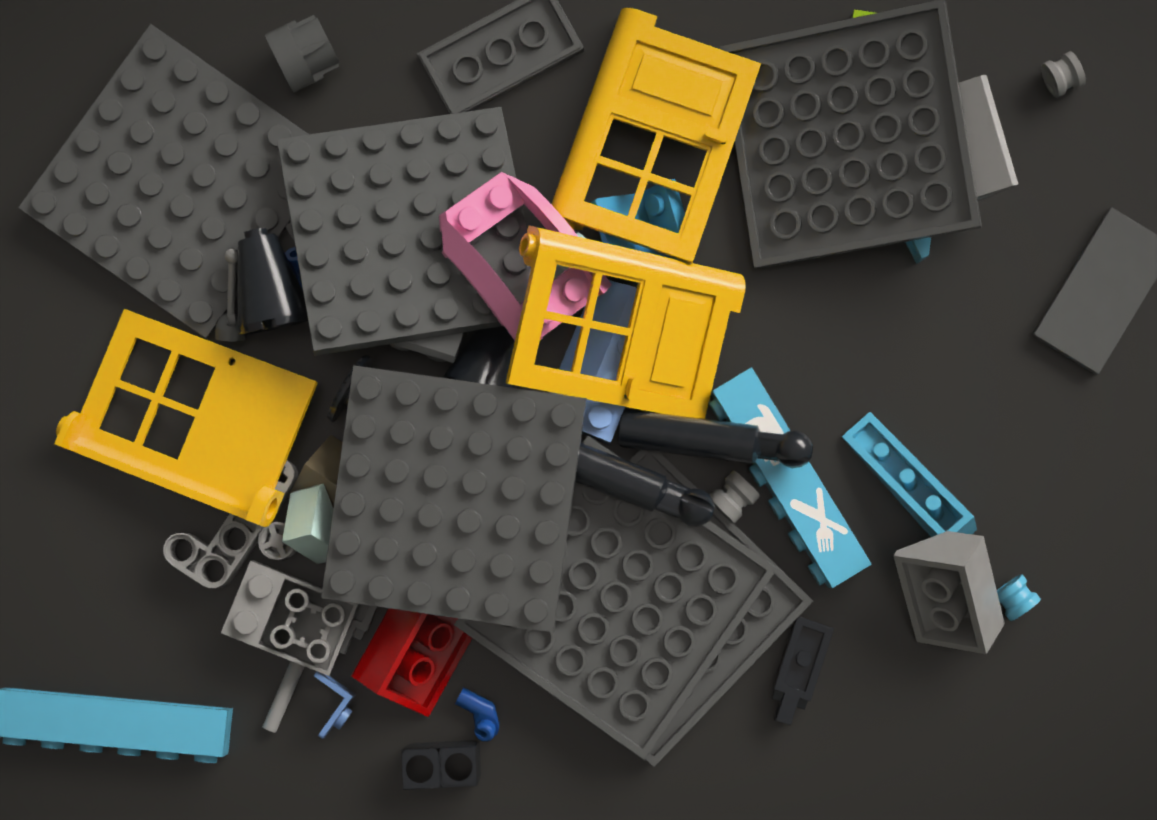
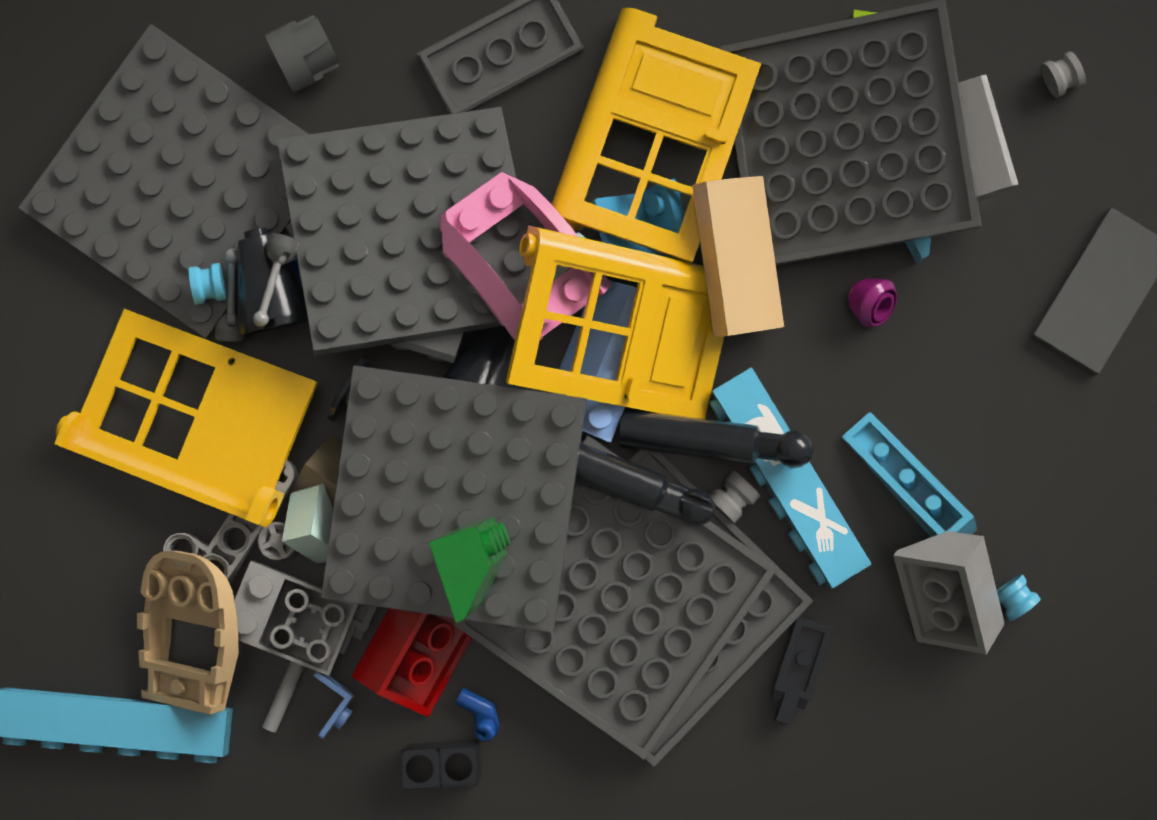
none -> tan slope [137,550,239,715]
none -> medium azure wheel [189,263,226,305]
none -> hinge [253,233,300,327]
none -> green slope [429,516,510,623]
none -> tan slope [692,176,784,338]
none -> magenta cone [848,278,898,327]

